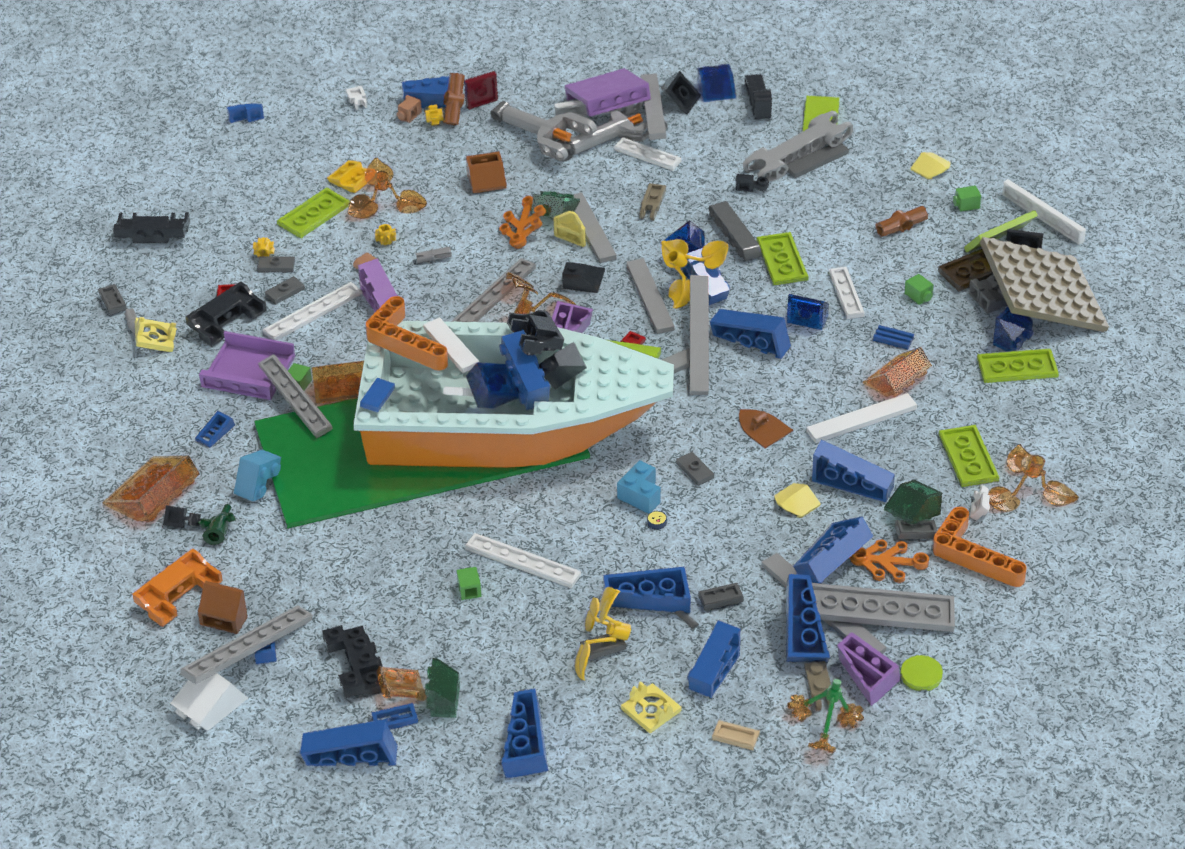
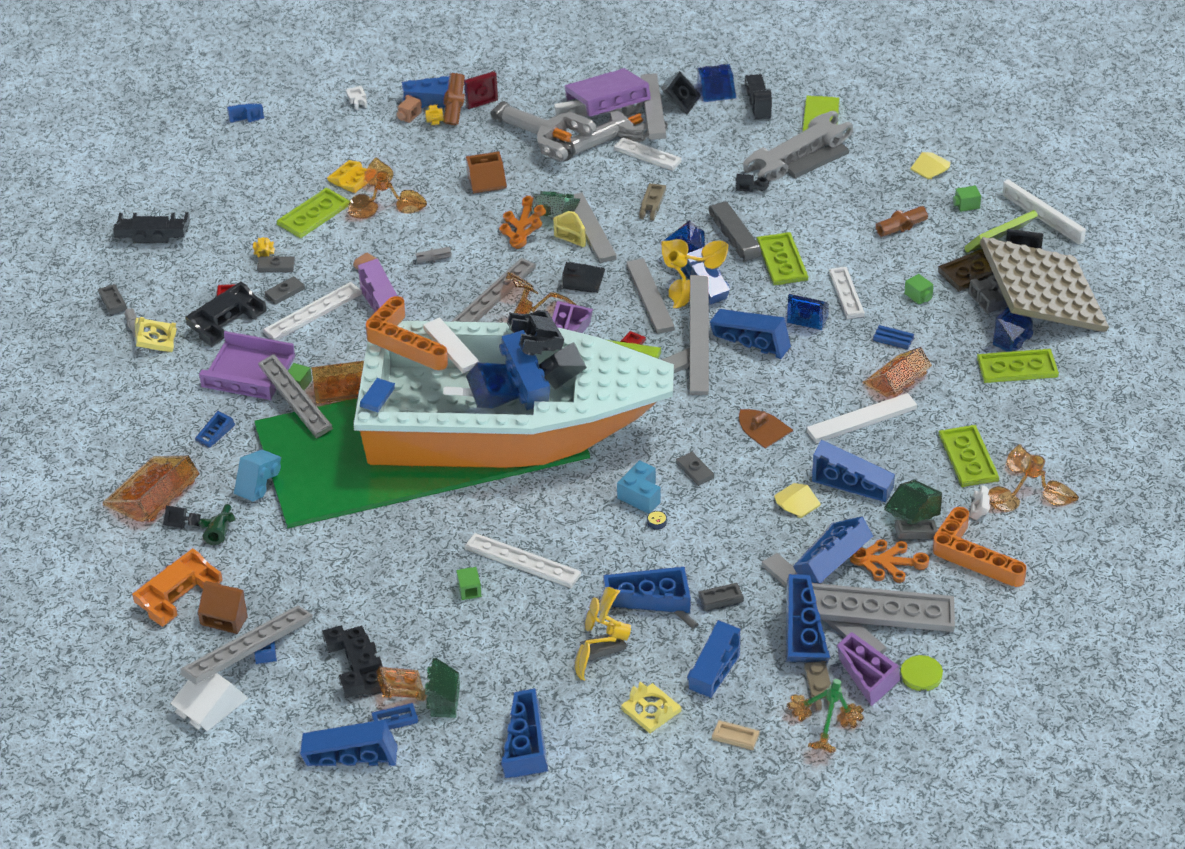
yellow gear [375,224,396,245] -> none

